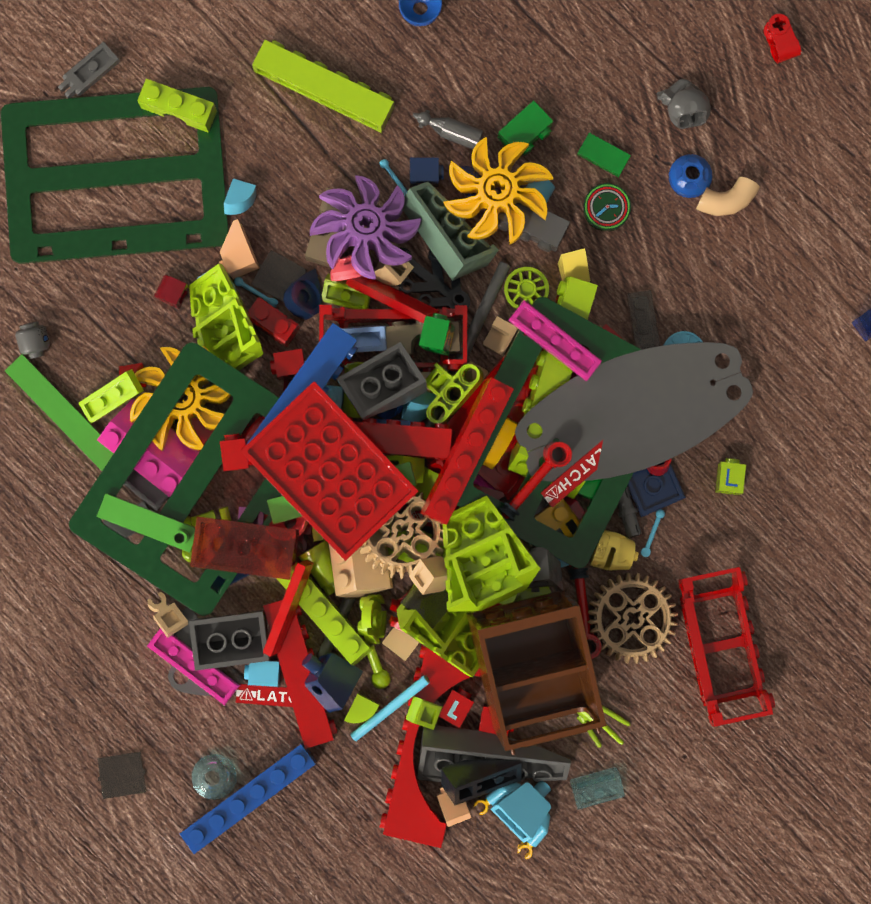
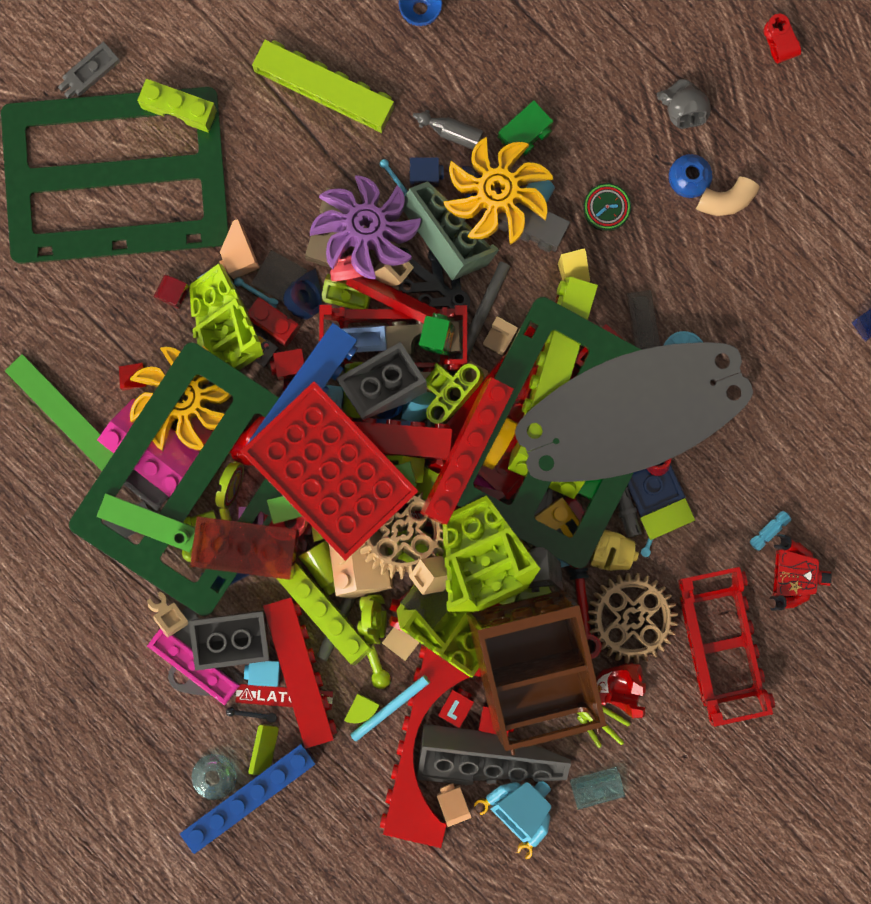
dark grey head [15,322,50,359] -> none
plate [79,369,144,424] -> none
clear smoke piece [97,751,146,799] -> none
red brick [220,433,249,471] -> none
medium azure brick [224,179,256,215] -> none
red tile [263,560,314,657] -> none
torso [302,653,363,713] -> none
lime slope [406,696,442,730] -> none
black slope [441,760,522,805] -> none
red piece [498,442,572,522] -> none
lime wheel [504,267,549,309] -> none
dark pink tile [508,300,602,381] -> none
red sticker [541,440,603,507] -> none
green tile [577,133,631,178] -> none
lime brick [715,458,746,495] -> none
none -> lime tile [215,461,244,509]
none -> black hinge [226,707,277,723]
none -> lime slope [248,724,279,775]
none -> dark grey tile [254,334,279,368]
none -> red piece [596,664,646,718]
none -> lime slope [641,498,695,540]
none -> medium azure axle [750,511,791,551]
none -> red torso [770,534,832,611]

